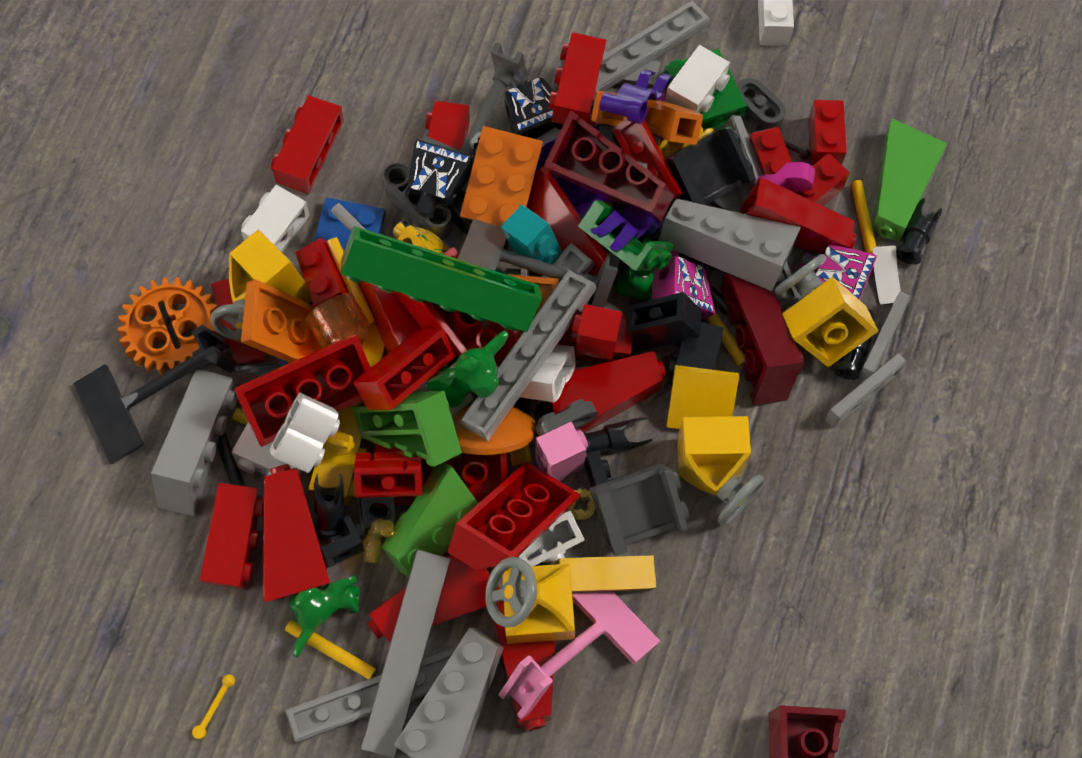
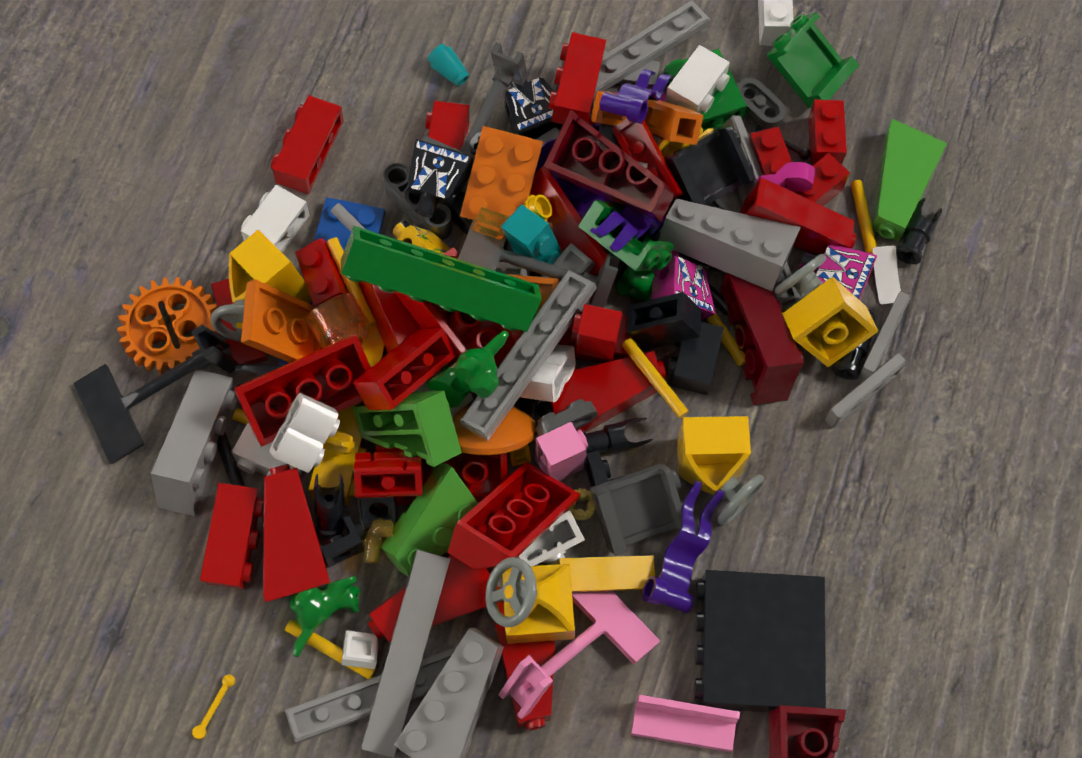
yellow tile [666,365,739,429] -> none
none -> white tile [341,630,379,669]
none -> teal cone [427,43,470,87]
none -> clear yellow tile [473,207,509,240]
none -> yellow plate [524,194,552,221]
none -> yellow bar [622,338,689,419]
none -> bright pink panel [631,695,740,753]
none -> dark purple flag [642,481,724,613]
none -> black brick [694,570,826,712]
none -> green panel [766,12,859,108]

